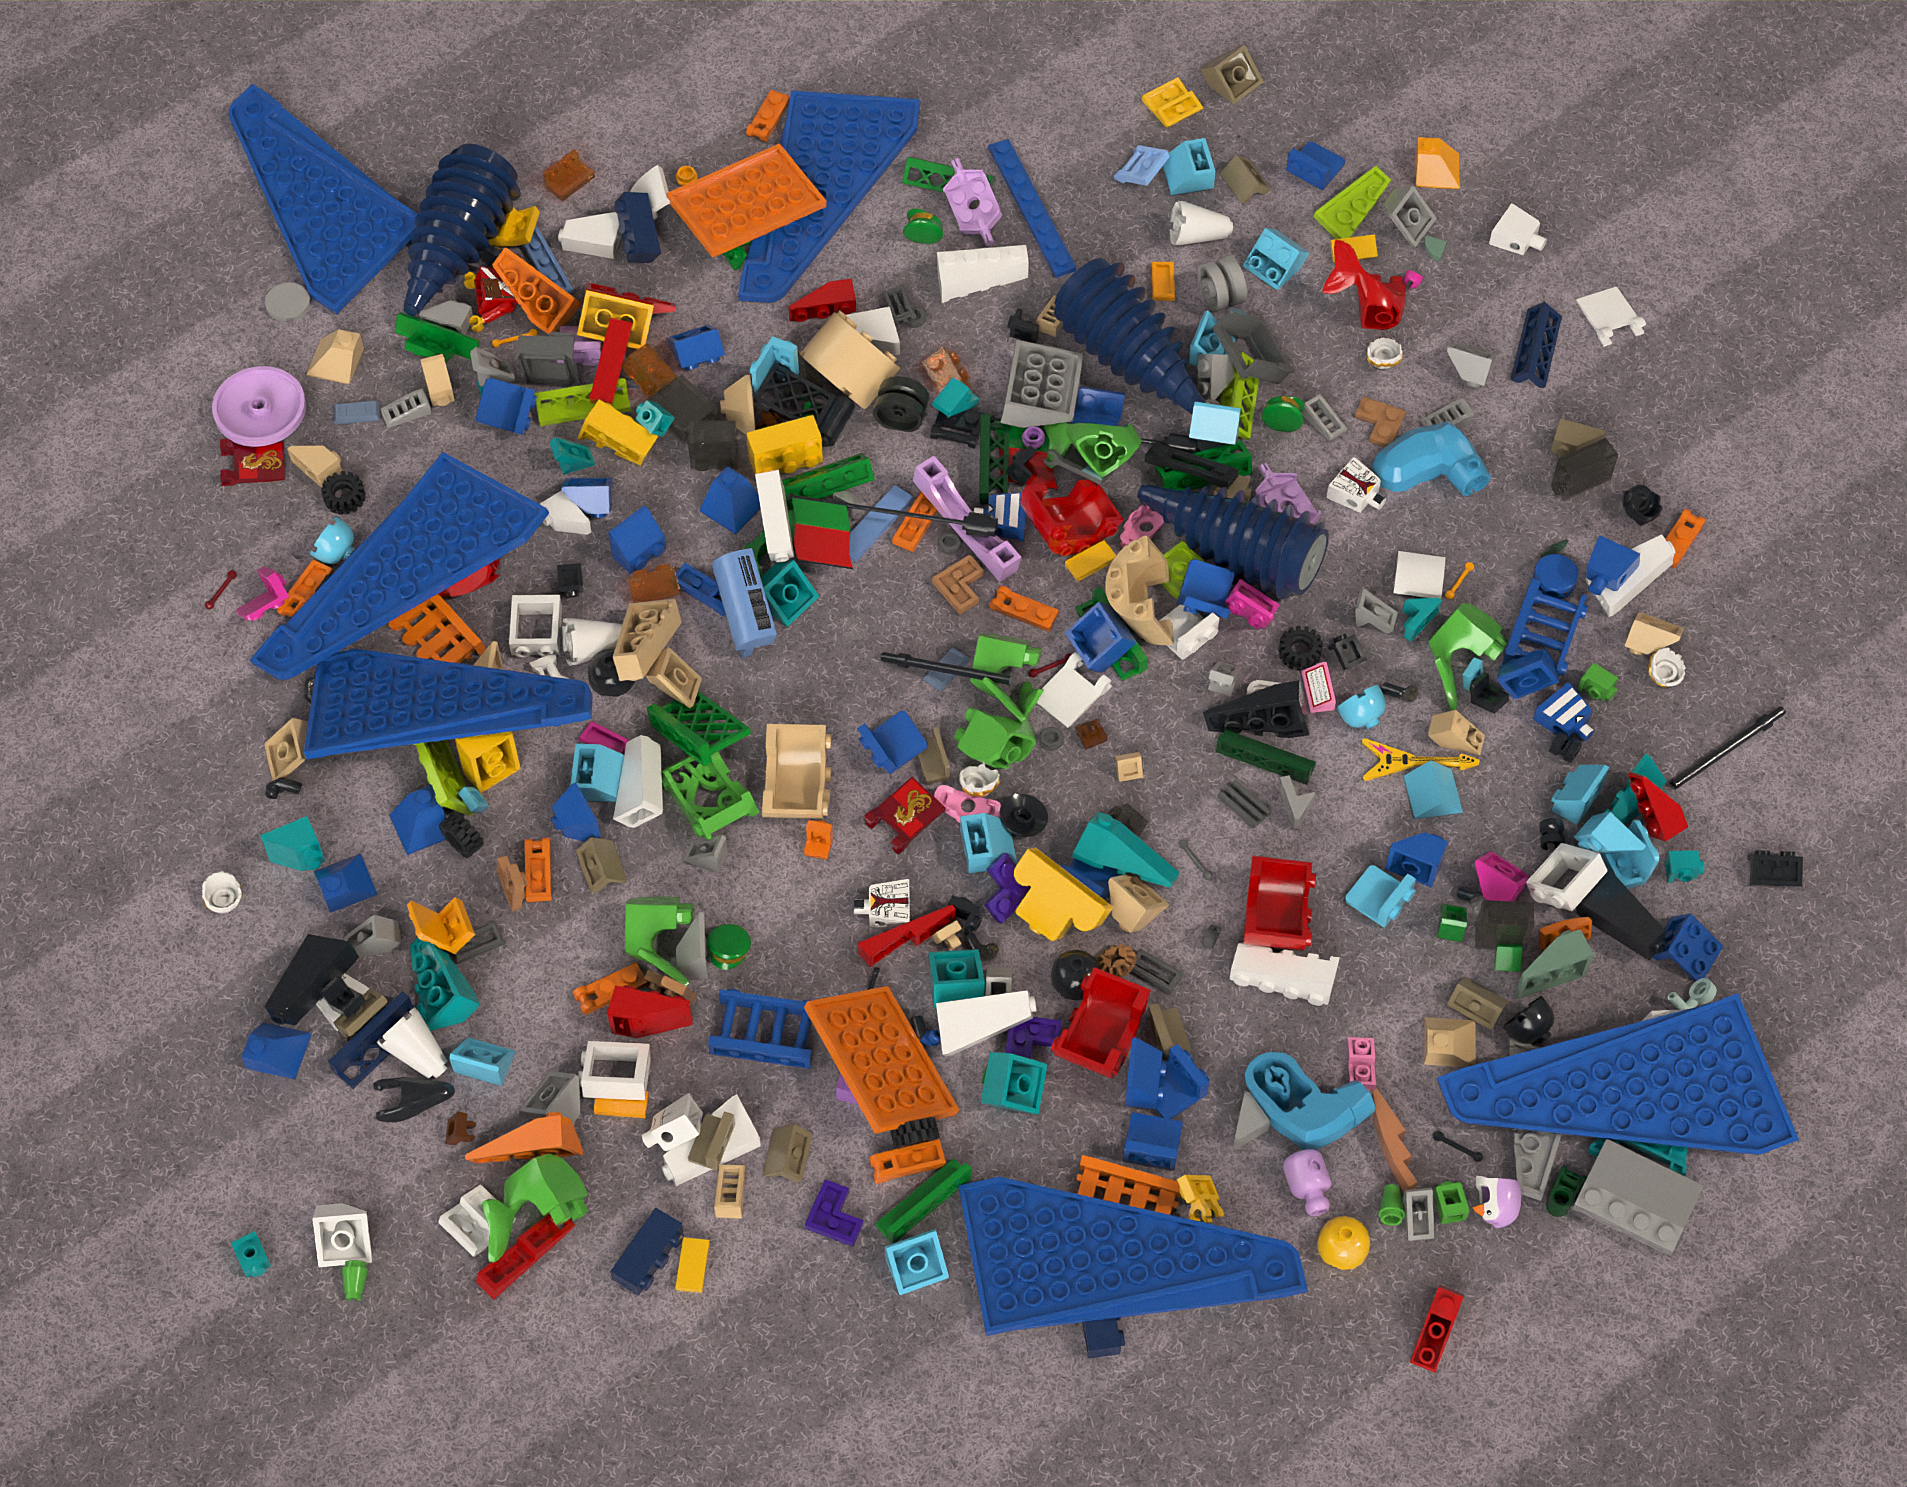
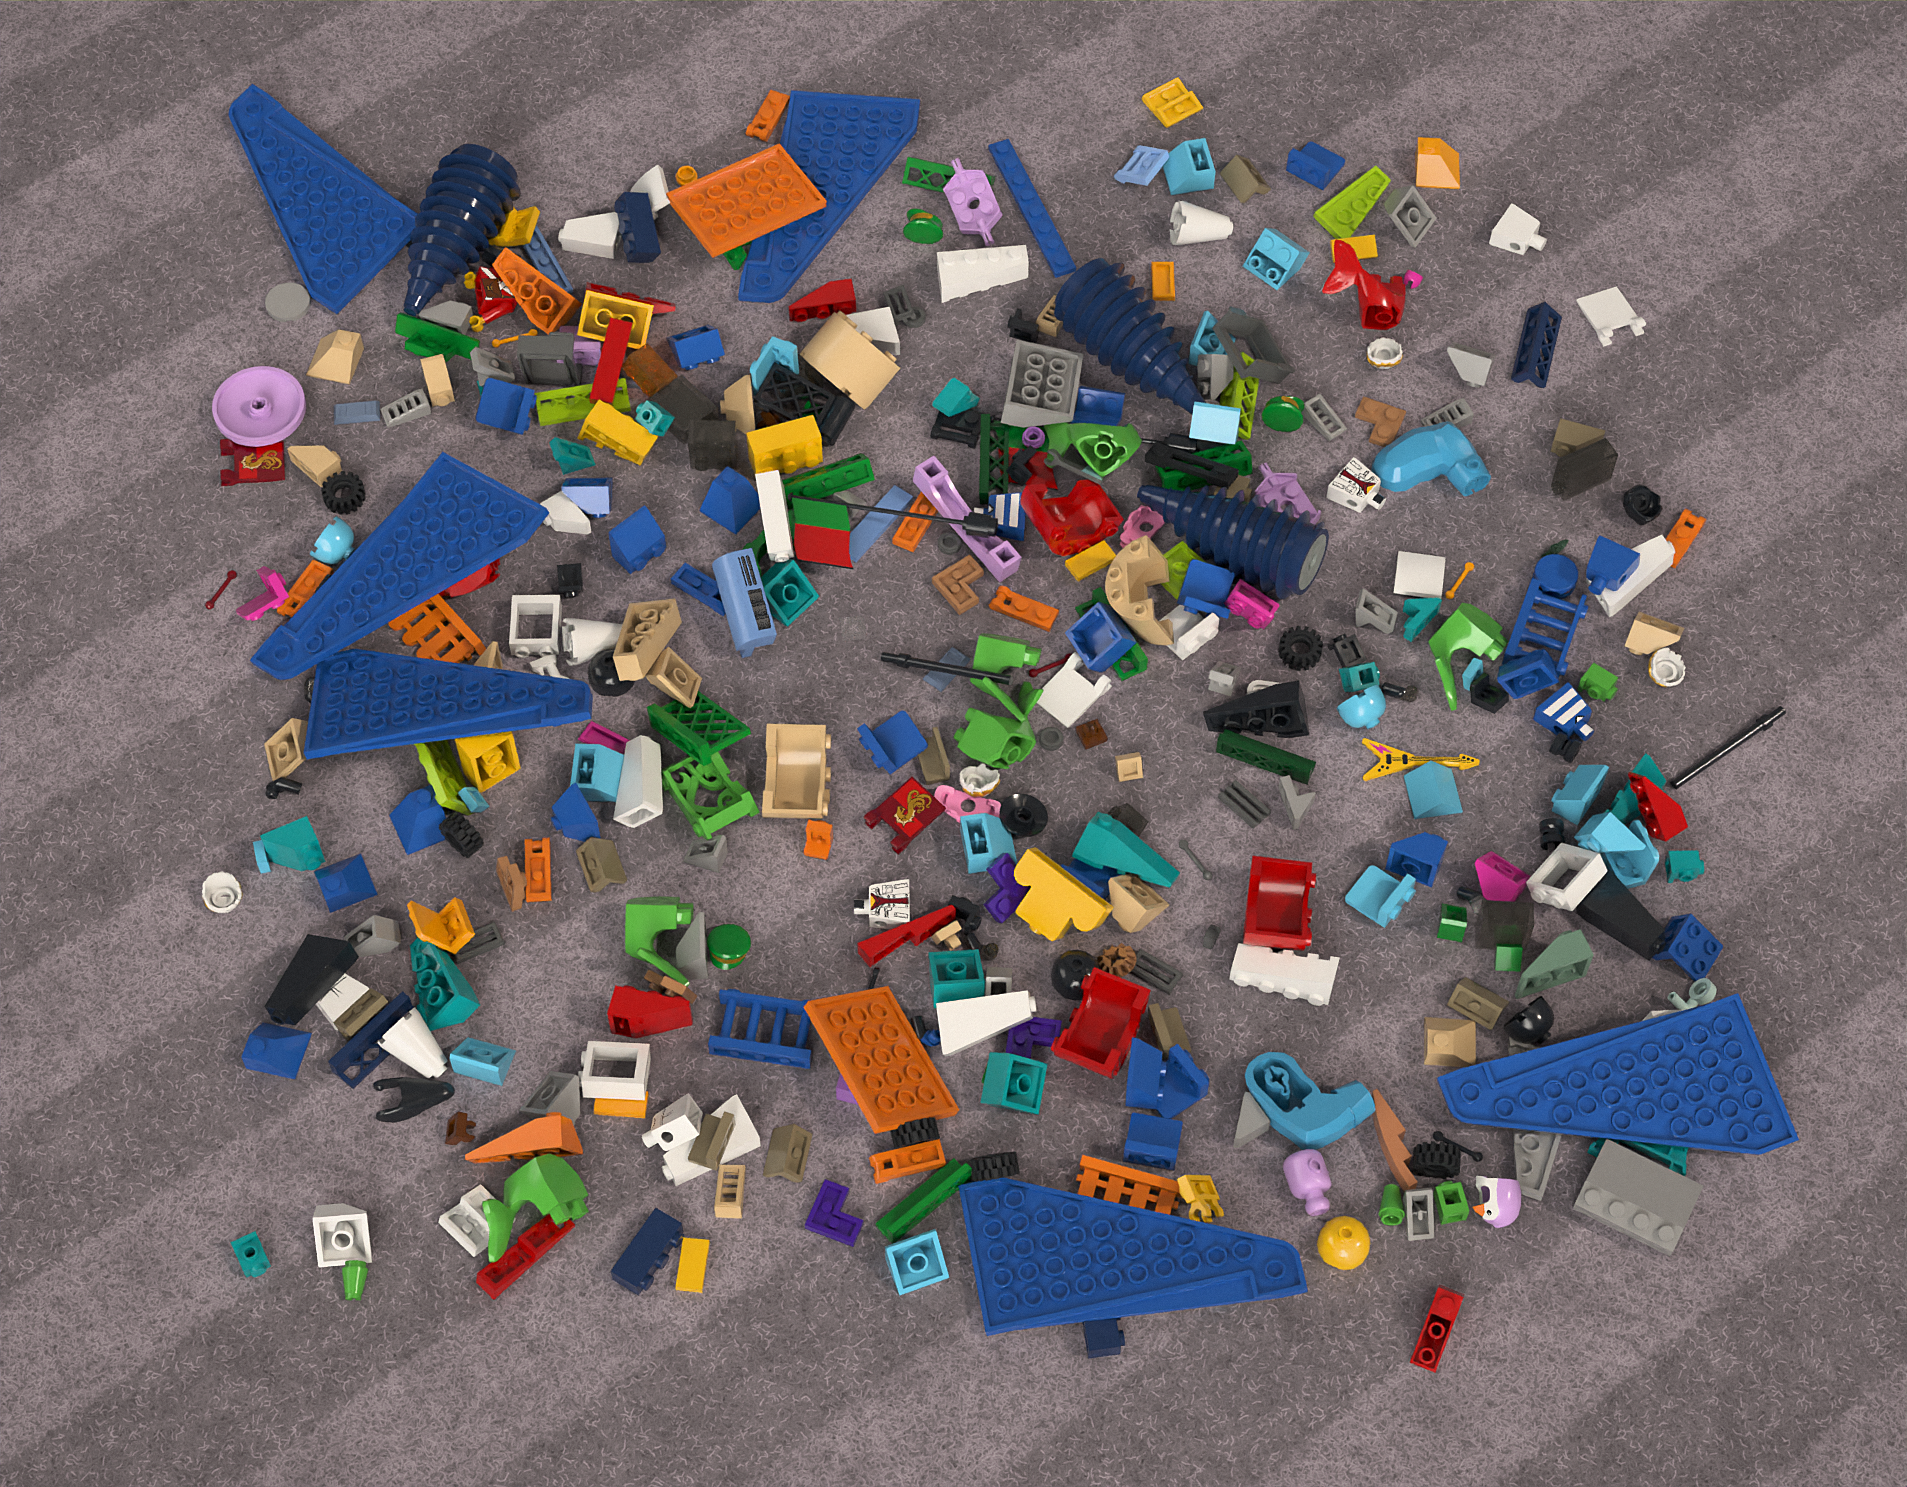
black bracket [320,976,366,1018] -> none
clear orange bracket [543,149,595,202] -> none
orange plate [572,962,648,1015] -> none
clear orange bracket [627,563,681,603] -> none
pearl dark grey wheel [873,376,929,432] -> none
clear orange bracket [922,346,972,394] -> none
light grey wheel [1197,255,1247,312] -> none
dark tan slope [1200,44,1264,105] -> none
slope [1301,662,1336,713] -> none
bright pink slope [1348,1037,1376,1091] -> none
sand green tile [1424,235,1447,262] -> none
tan slope [1428,710,1485,755] -> none
orange slope [1539,917,1592,951] -> none
dark green piece [1546,1164,1587,1217] -> none
black bracket [1748,850,1803,887] -> none
none -> medium azure tile [253,840,271,874]
none -> black tyre [970,1151,1020,1181]
none -> teal brick [1339,662,1380,692]
none -> black tyre [1412,1141,1461,1179]

